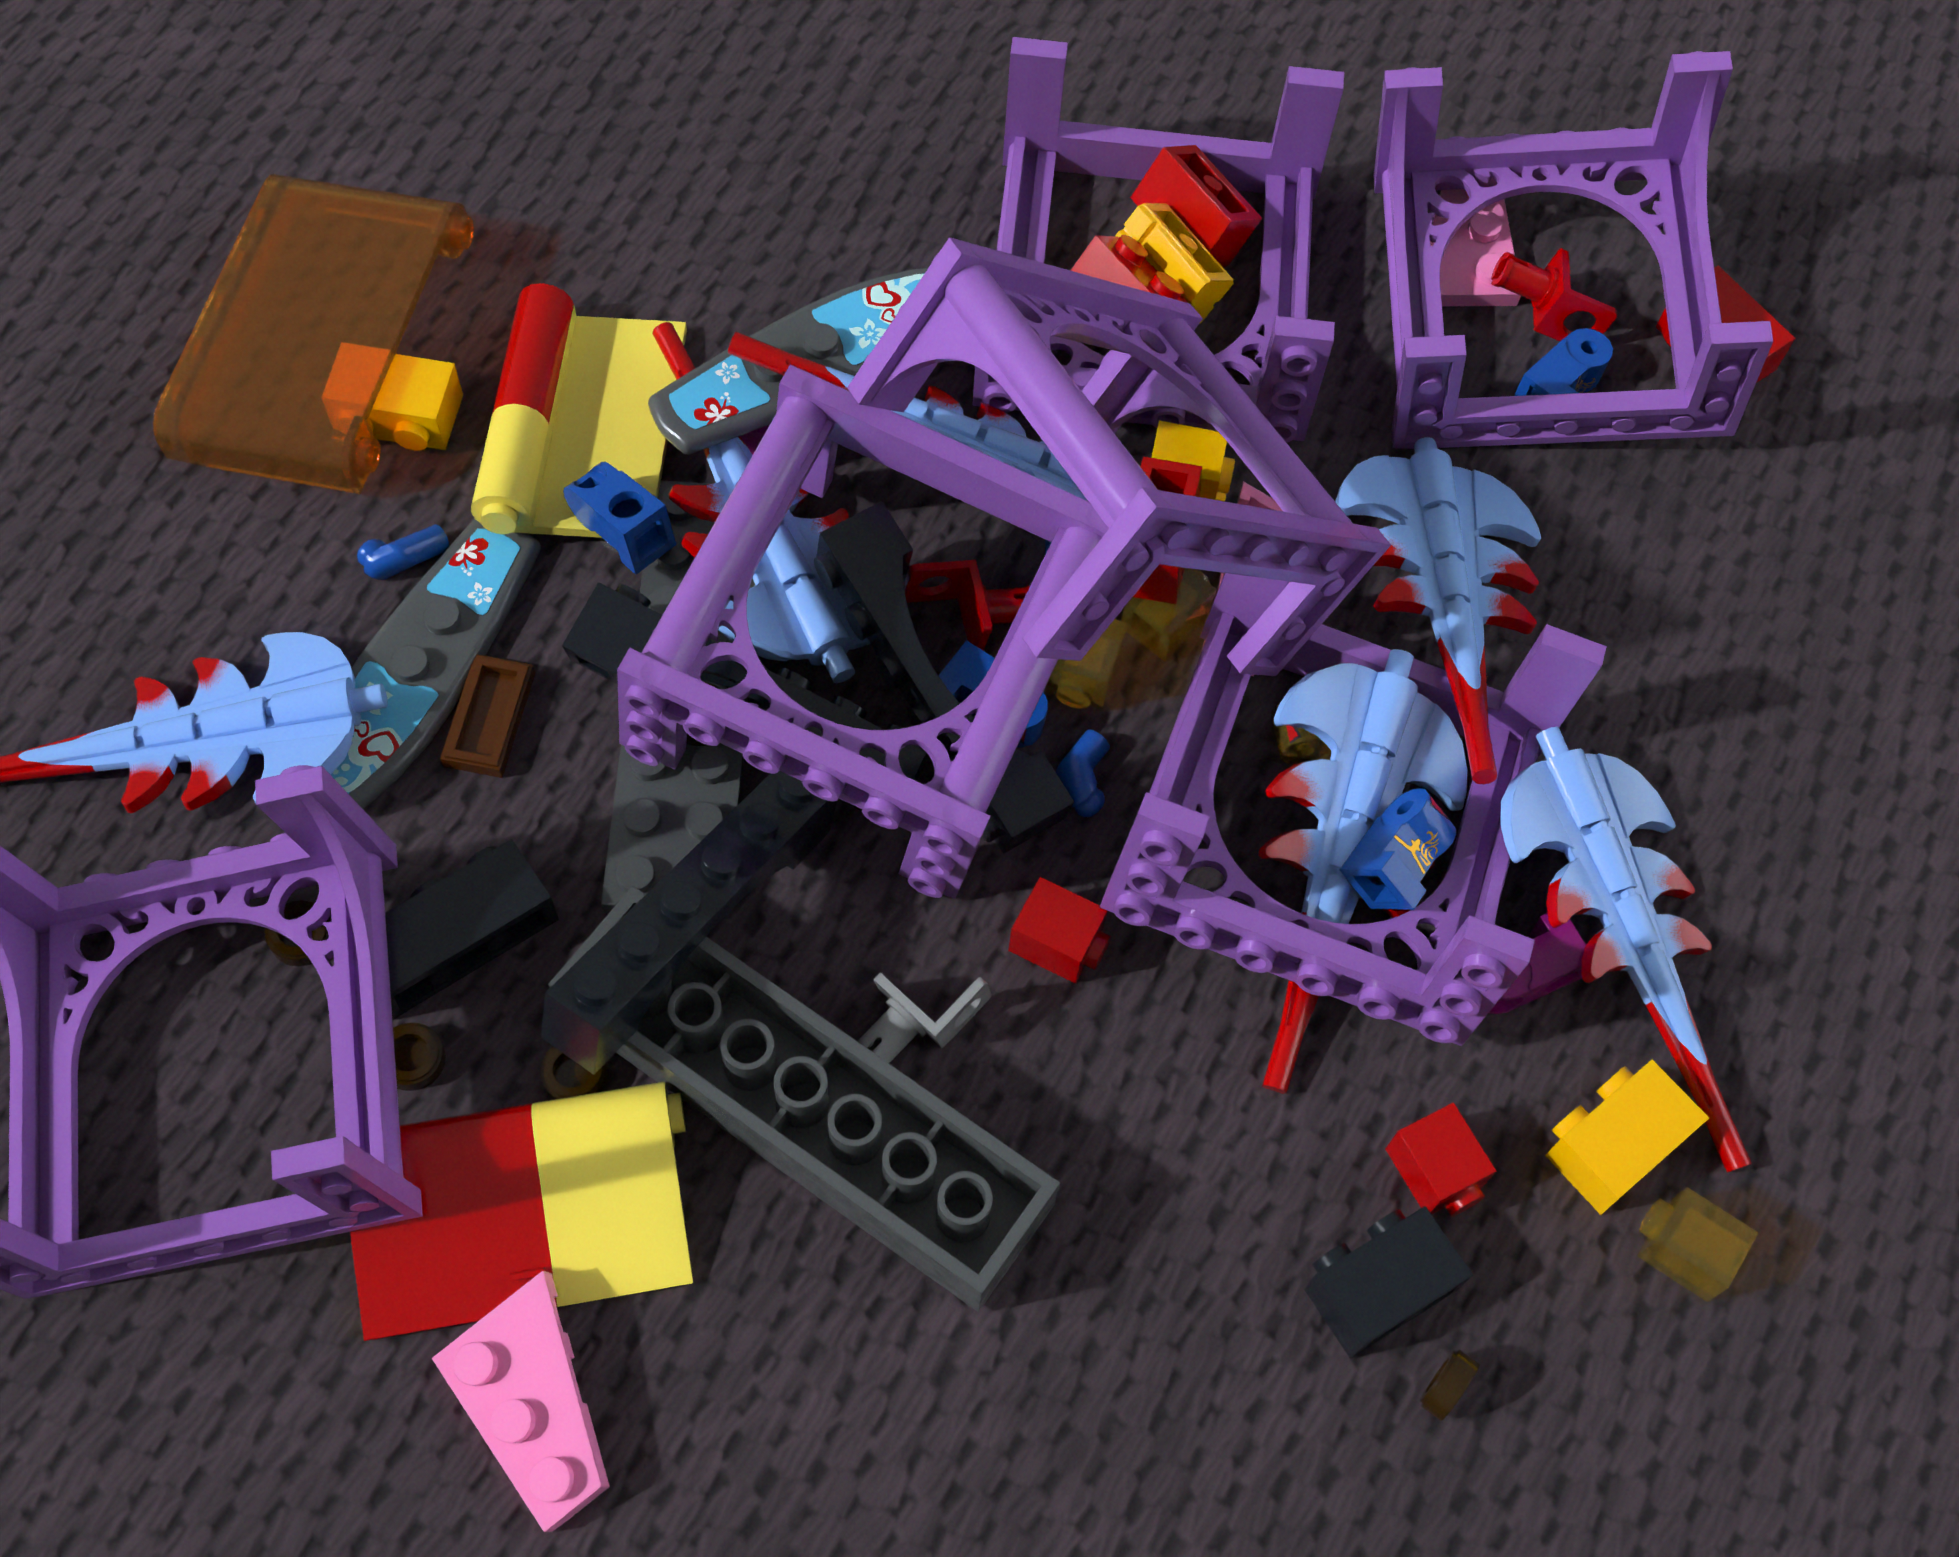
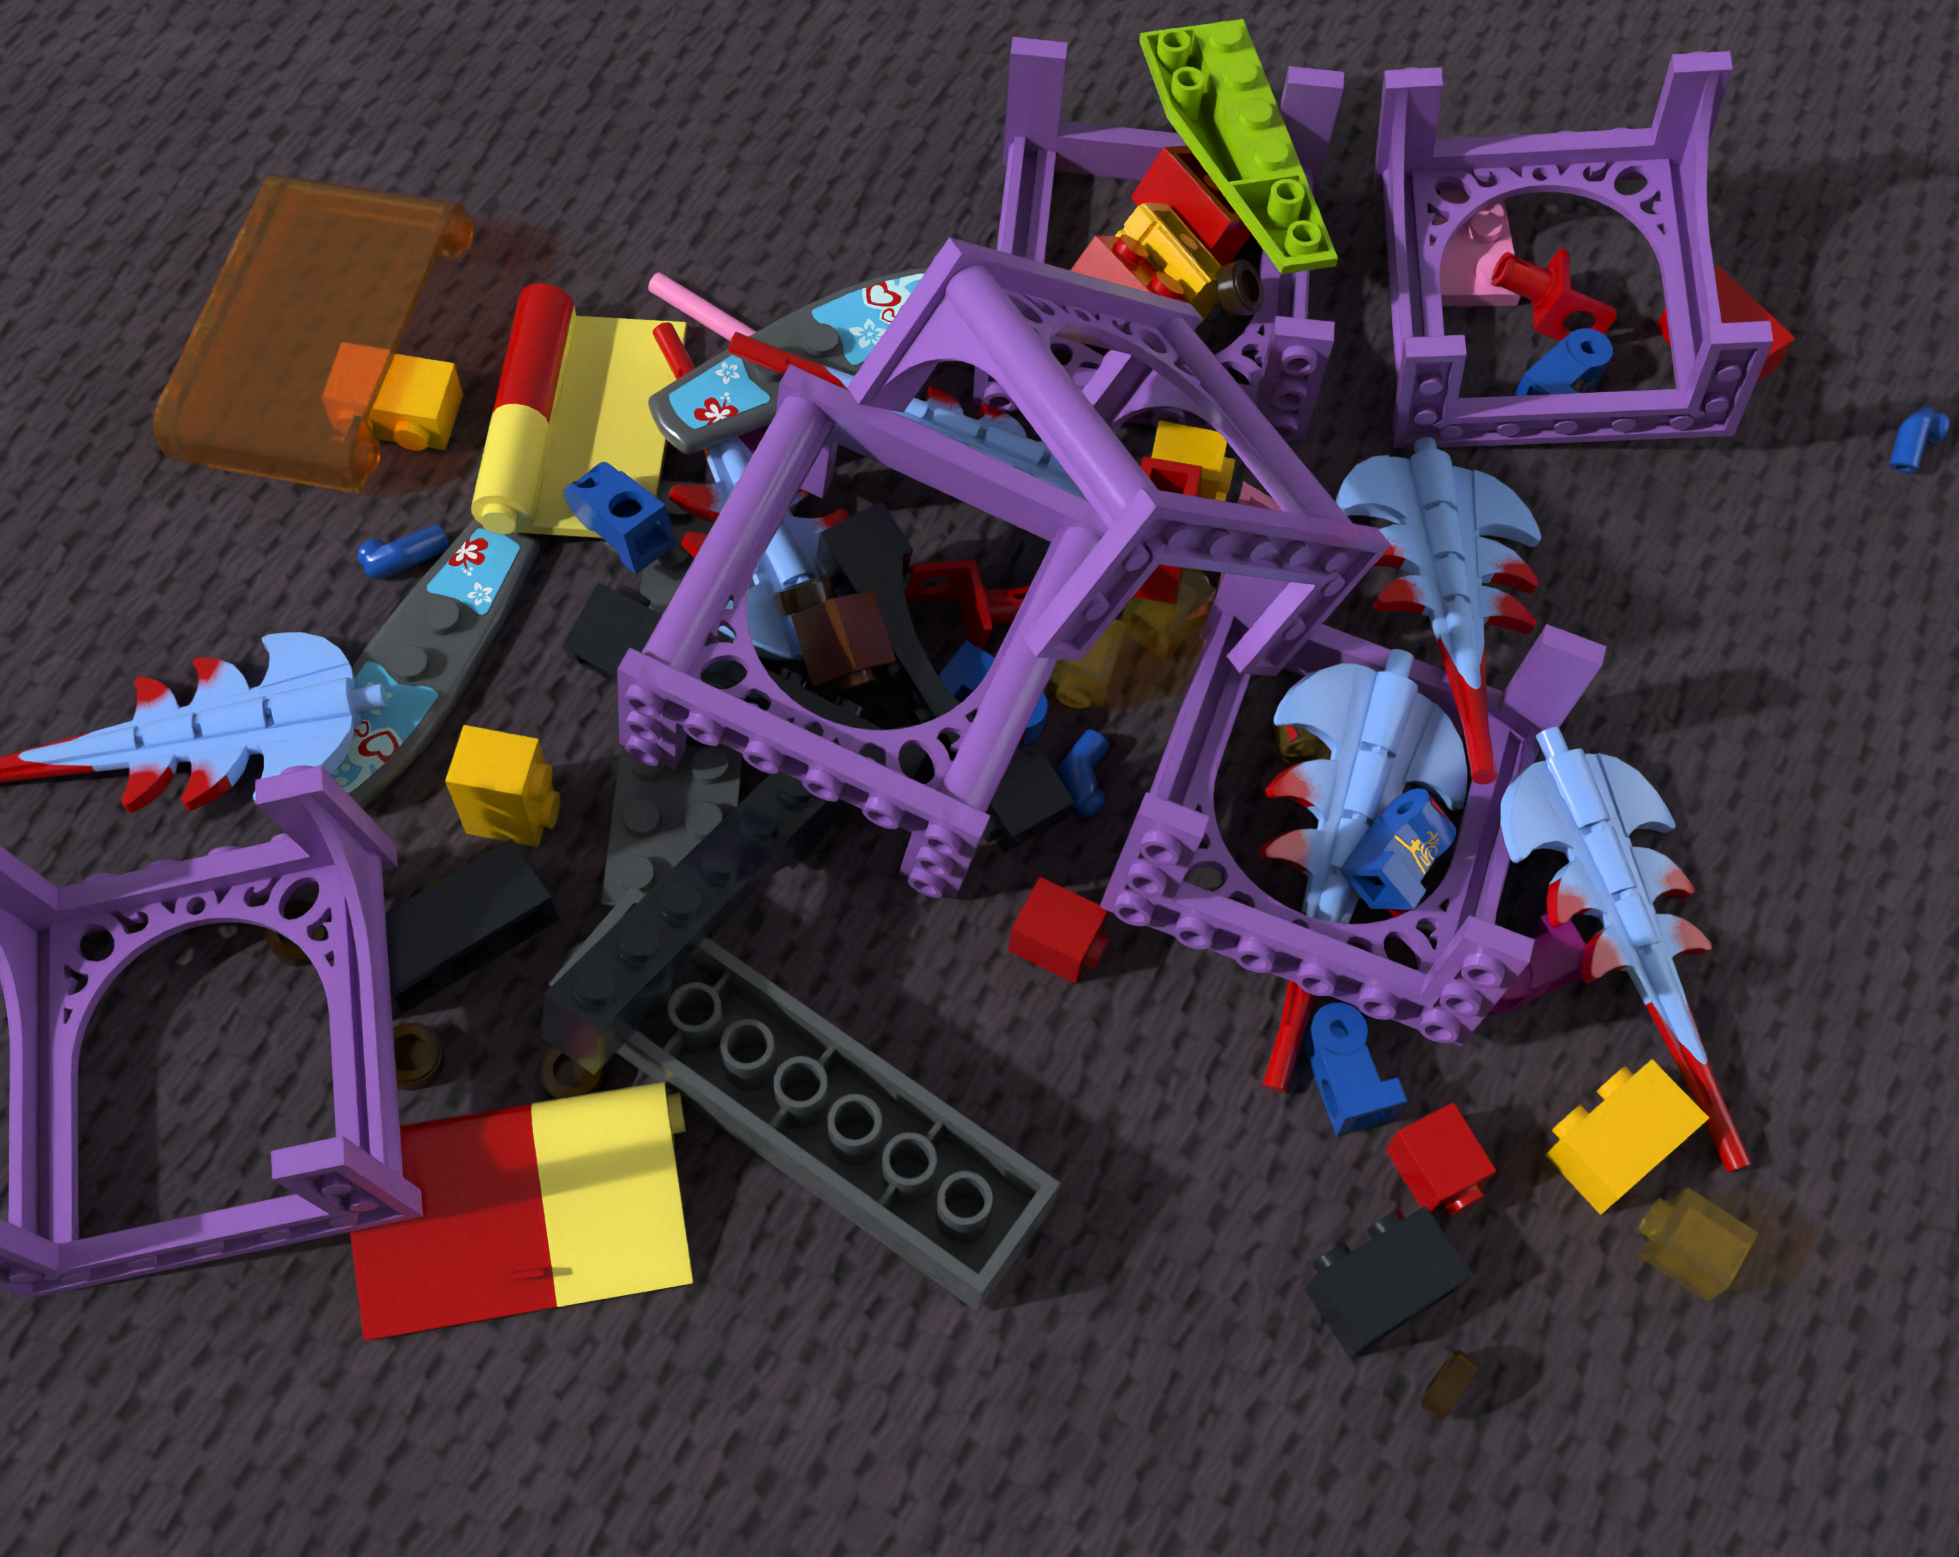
bright pink wing [432,1271,610,1532] -> none
reddish brown tile [440,654,535,778] -> none
light grey bracket [857,973,992,1063] -> none
none -> yellow brick [445,725,560,847]
none -> bright pink bar [648,272,756,342]
none -> dark brown tile [773,575,837,617]
none -> reddish brown brick [790,590,896,691]
none -> lime wedge [1139,19,1338,274]
none -> dark brown tile [1216,259,1264,319]
none -> blue leg [1304,1002,1407,1136]
none -> blue arm [1889,406,1950,474]

